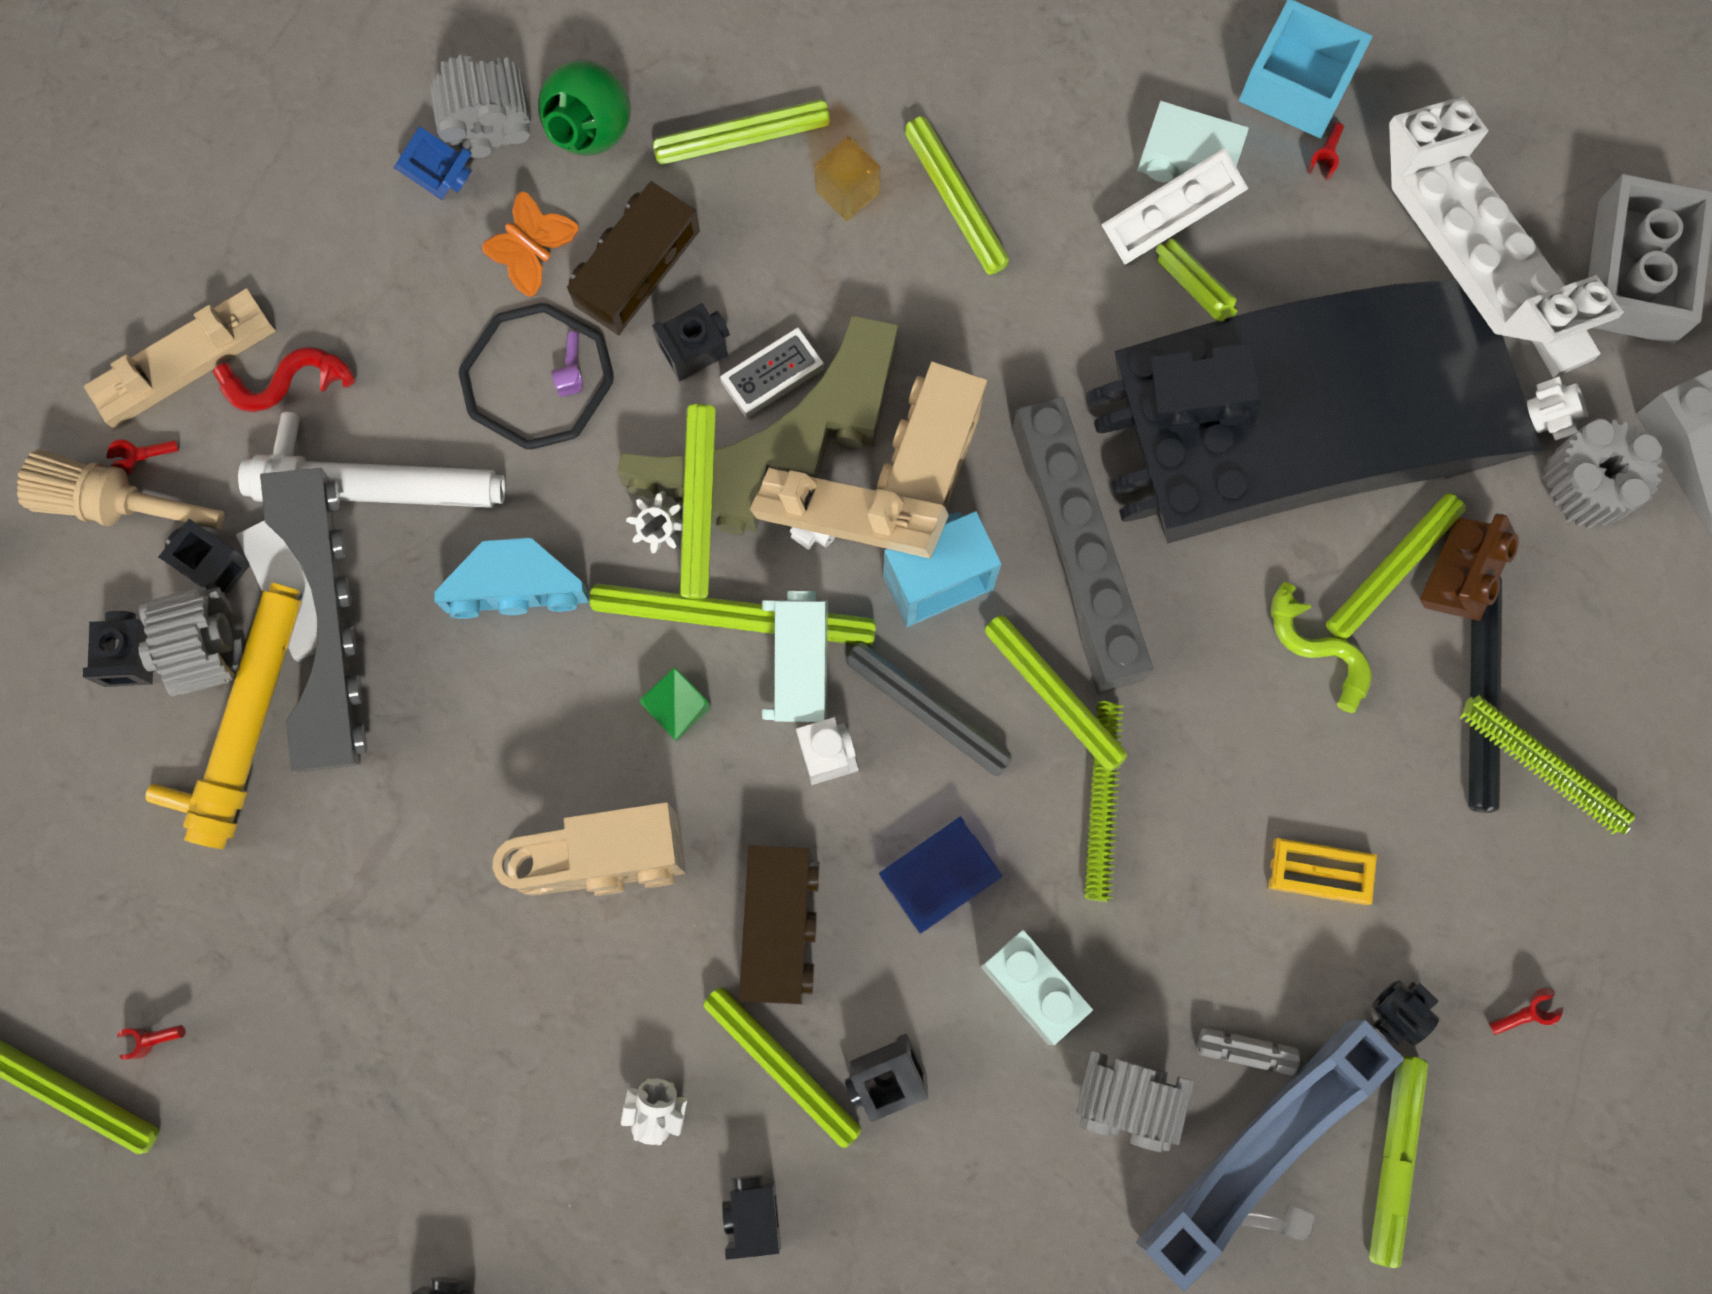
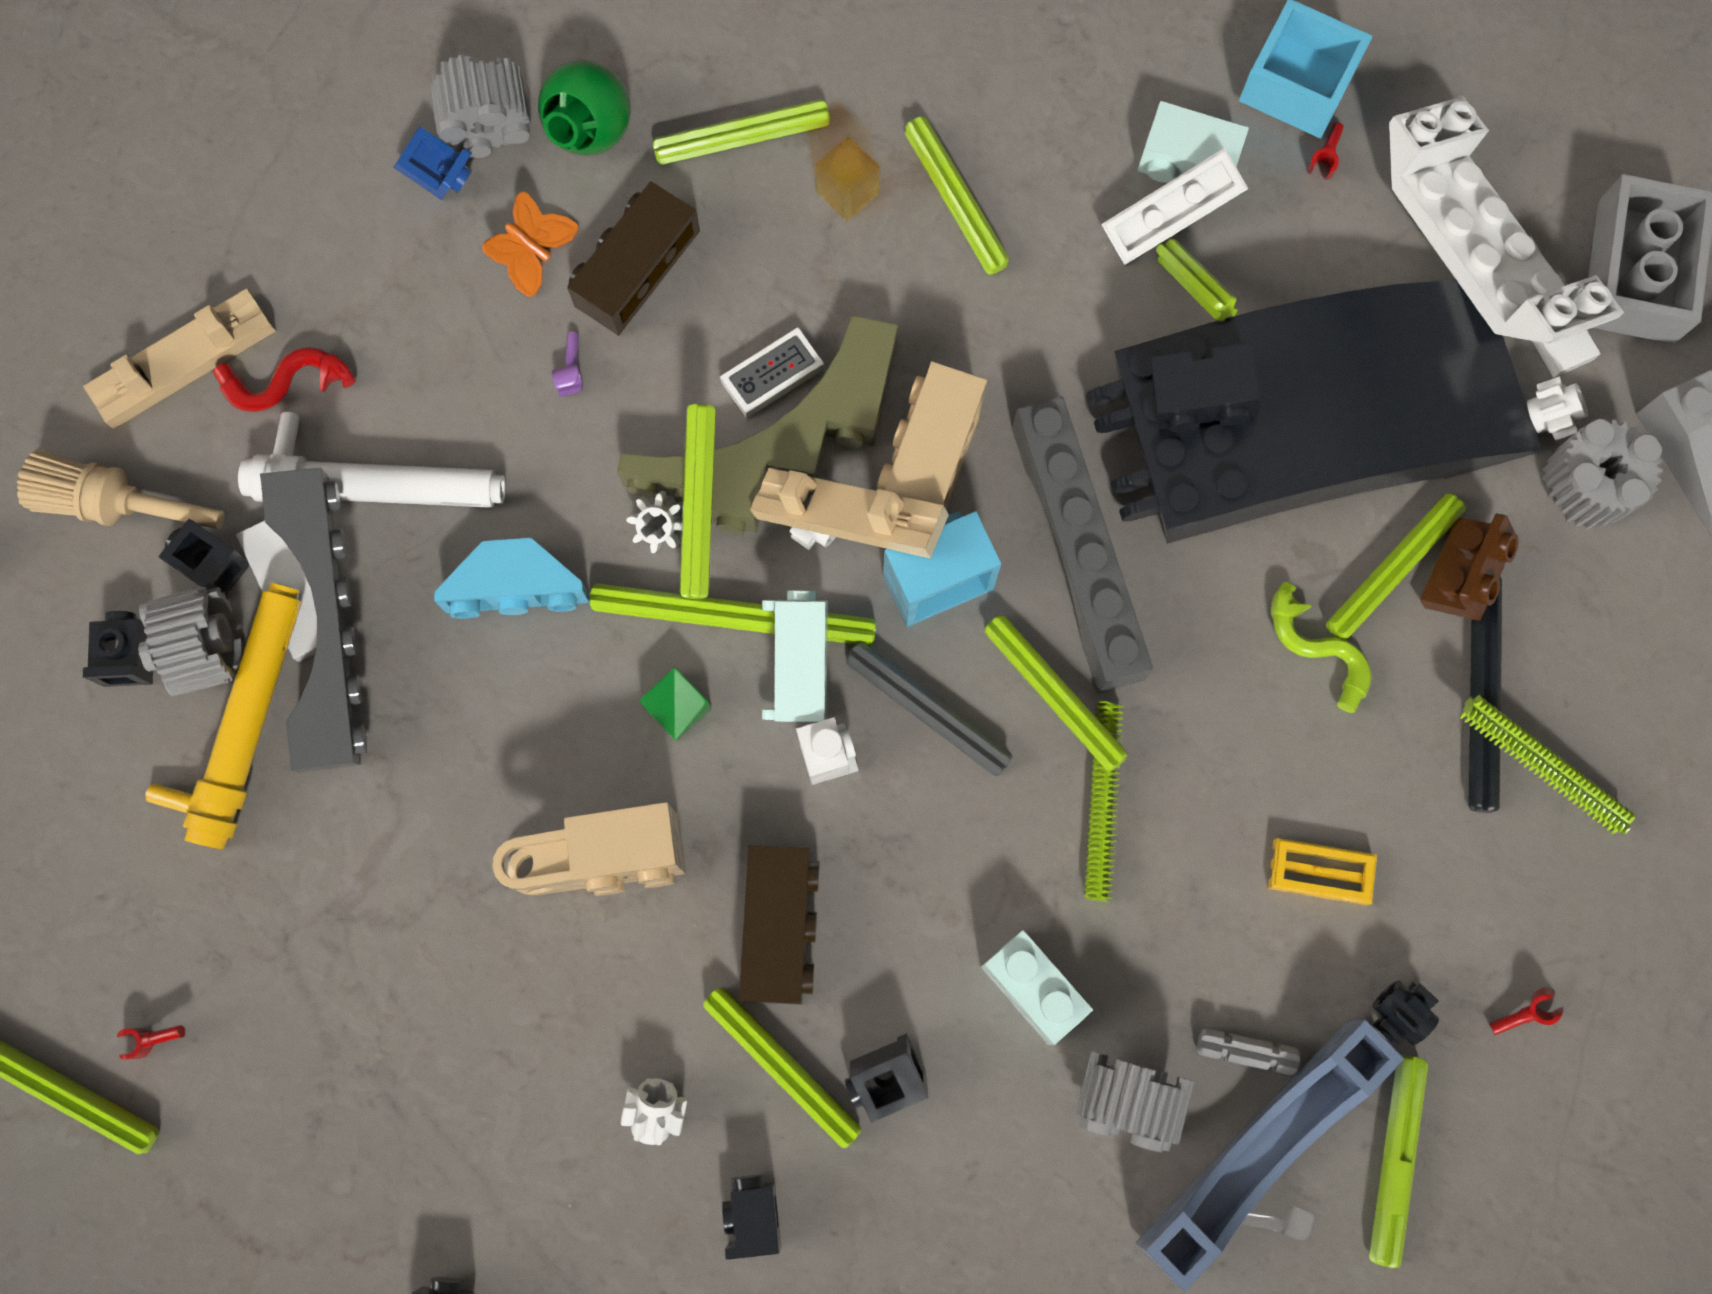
red hand [106,439,179,476] -> none
black piece [458,303,614,450] -> none
black brick [652,303,730,382] -> none
clear blue plate [878,816,1003,935] -> none

